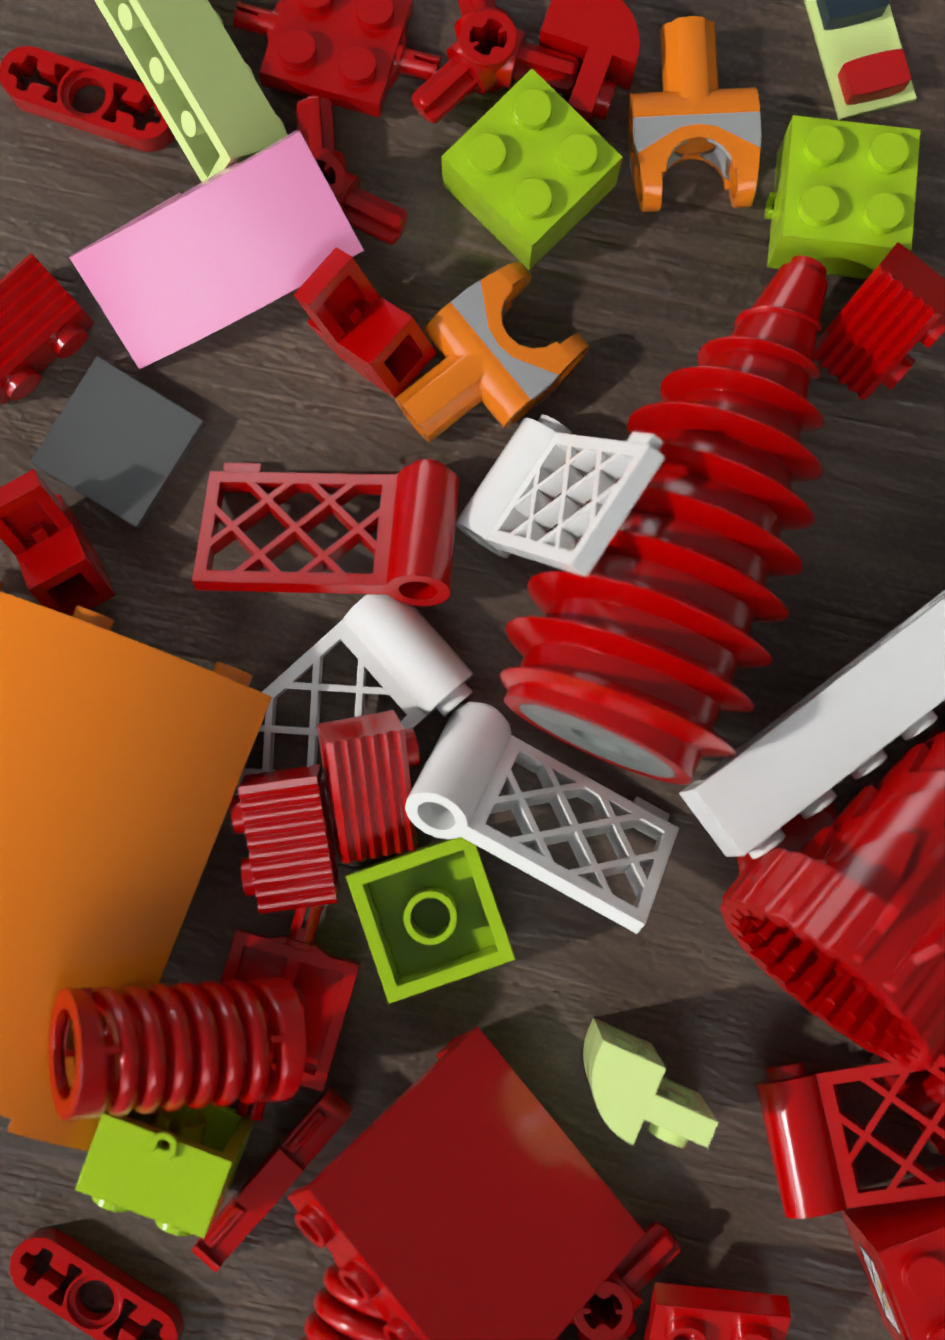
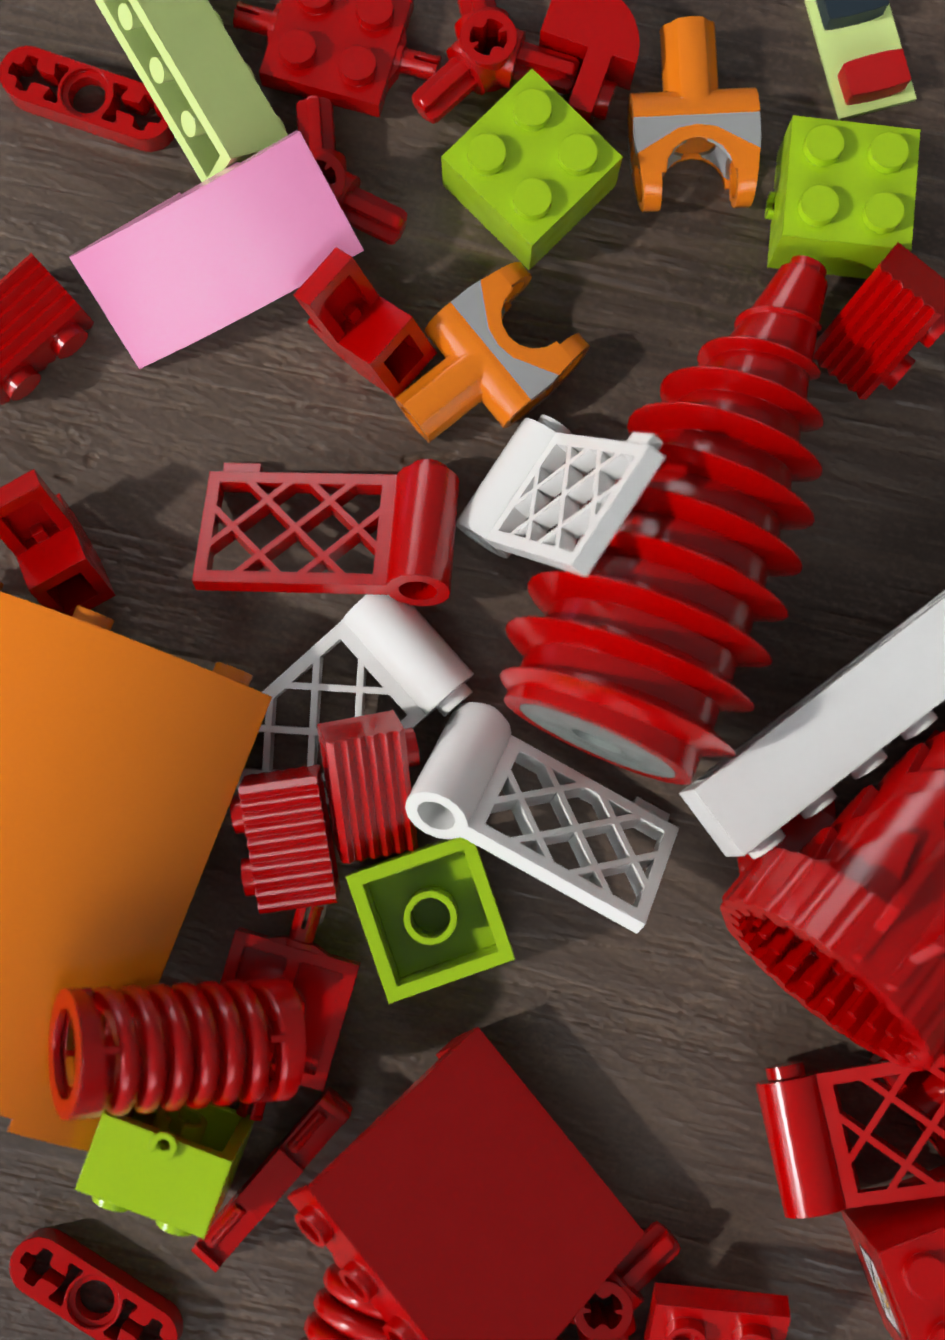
dark grey tile [30,356,207,530] -> none
yellowish green brick [583,1017,719,1148] -> none

